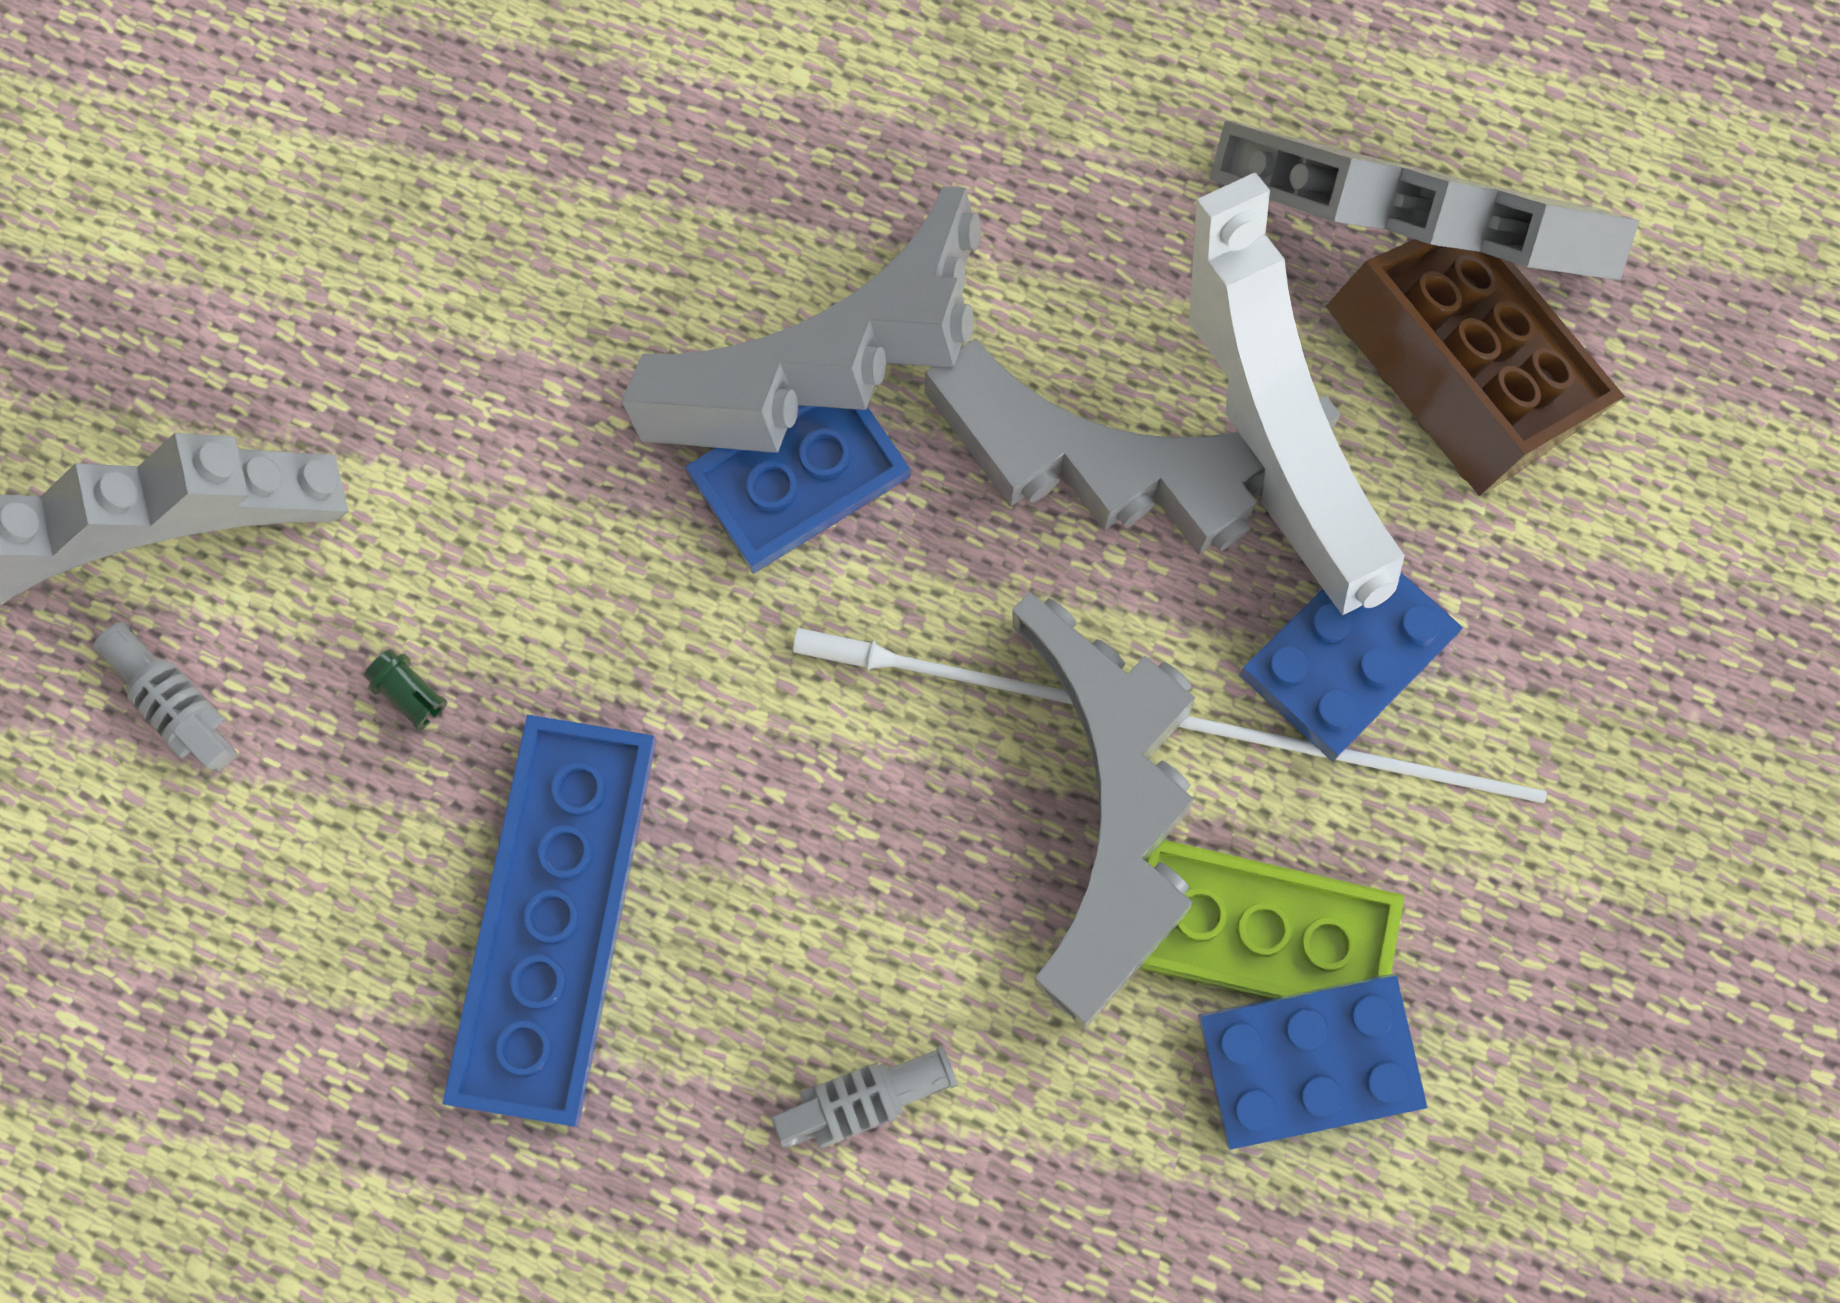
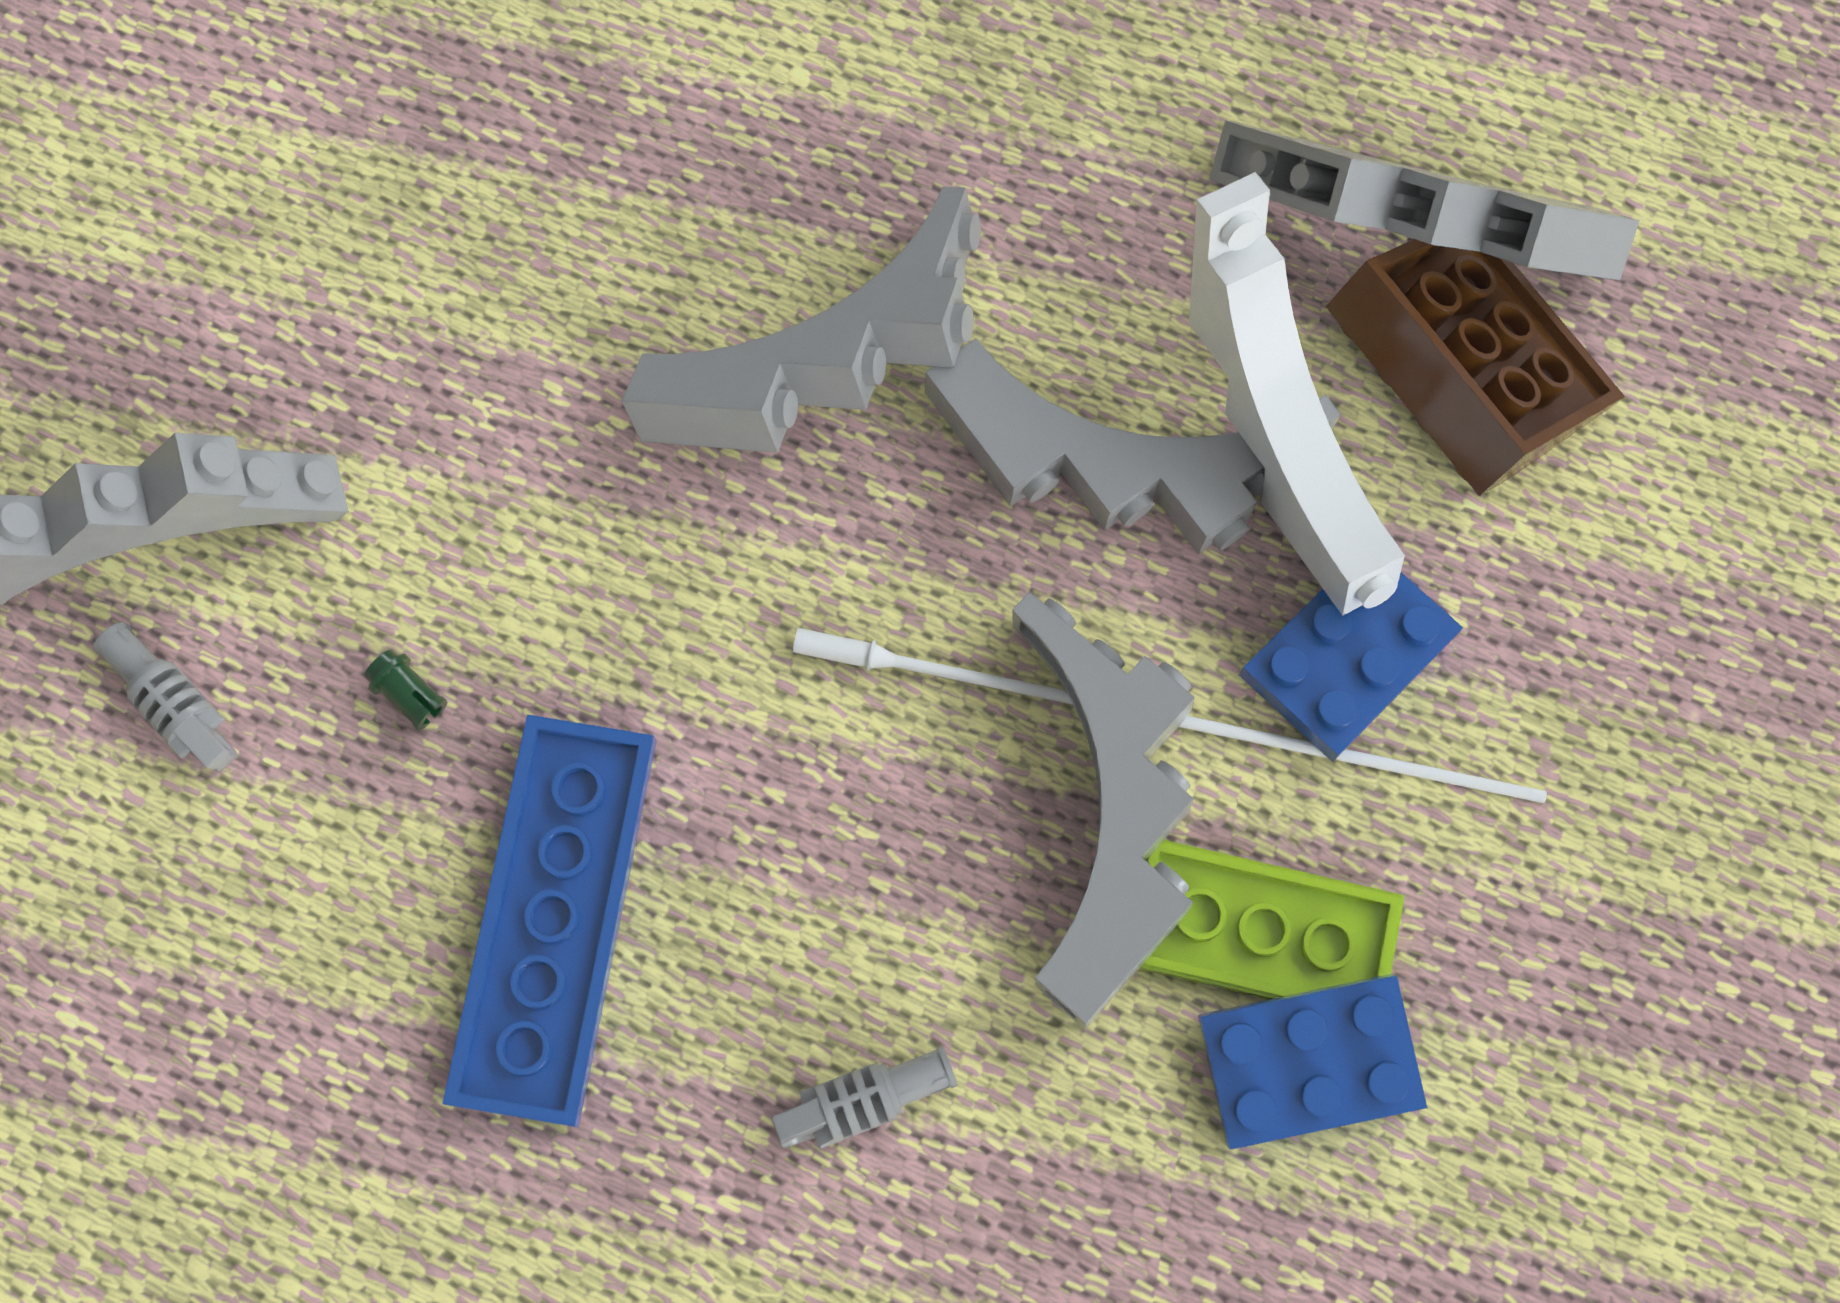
blue plate [685,405,911,574] -> none

